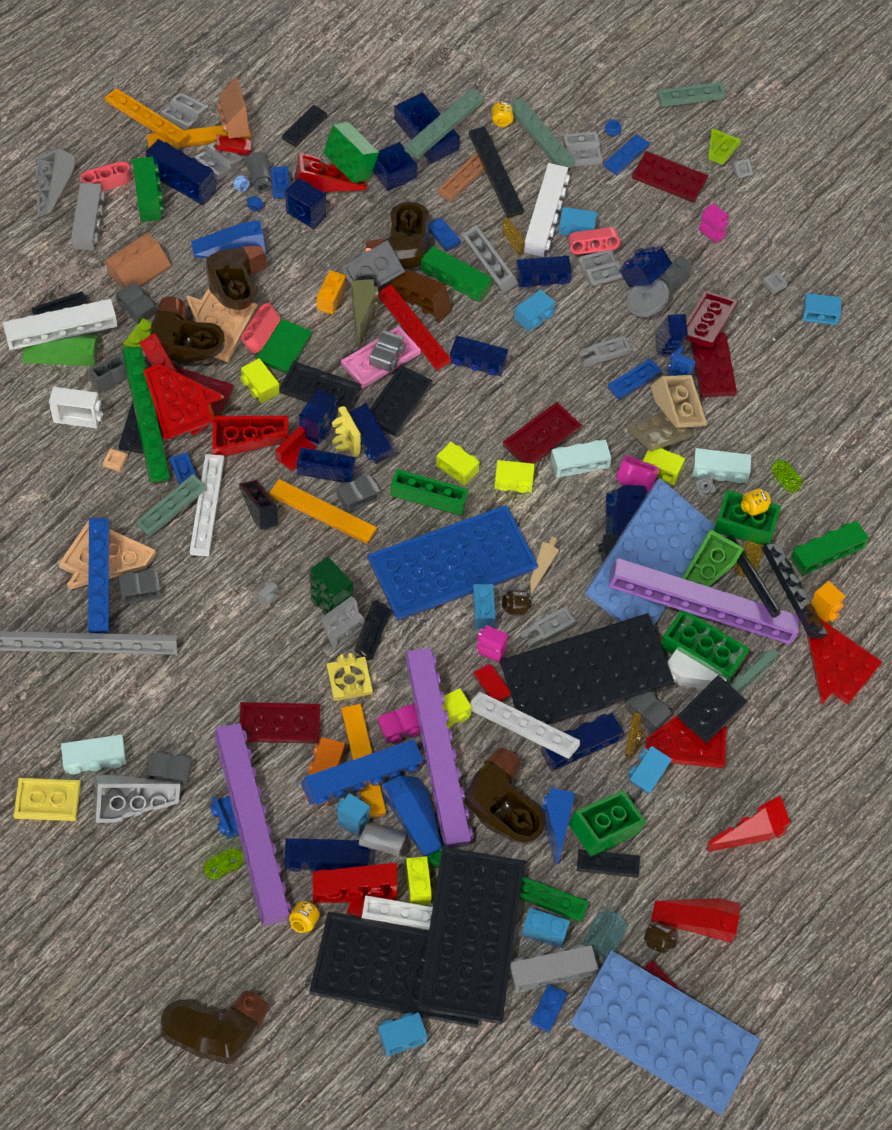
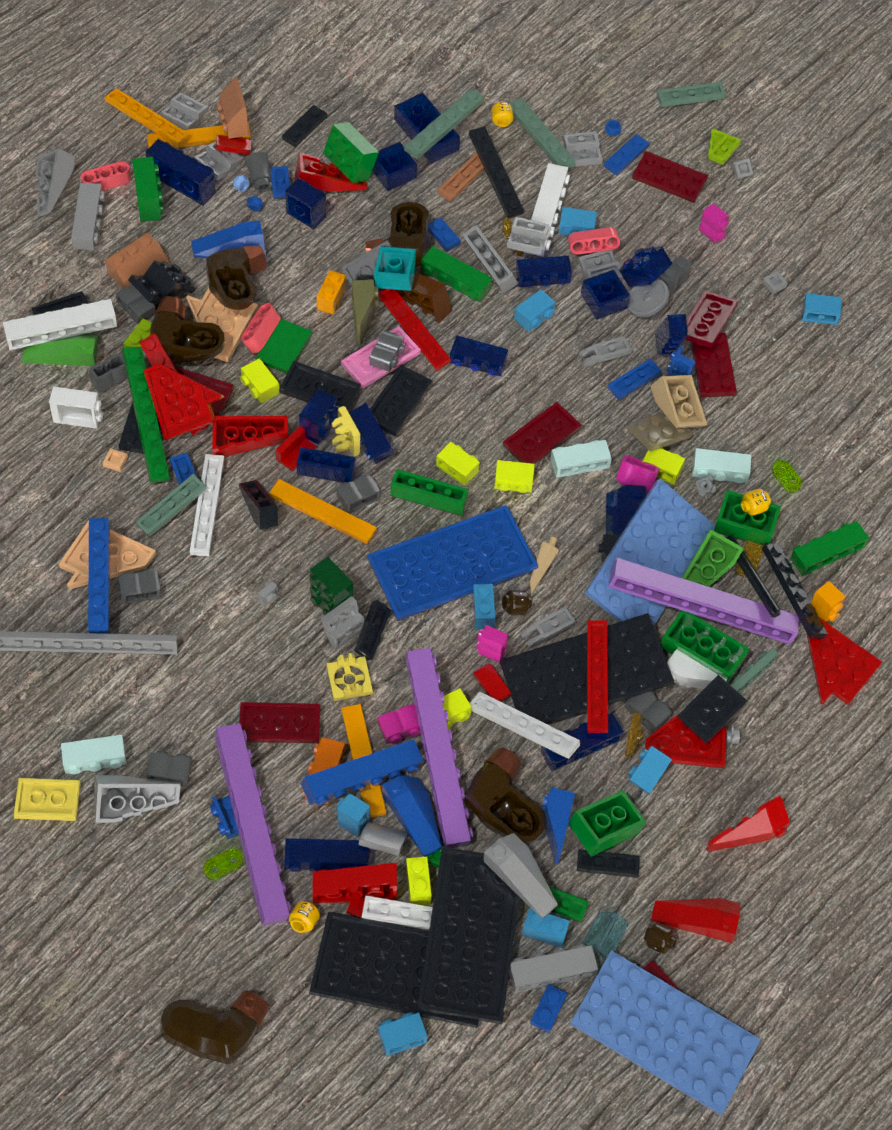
none -> black bracket [128,260,196,305]
none -> teal slope [374,246,416,291]
none -> light grey wedge [484,833,558,919]
none -> light grey slope [507,217,549,255]
none -> clear blue brick [581,270,630,320]
none -> red plate [587,620,608,733]
none -> light grey plate [726,724,740,747]

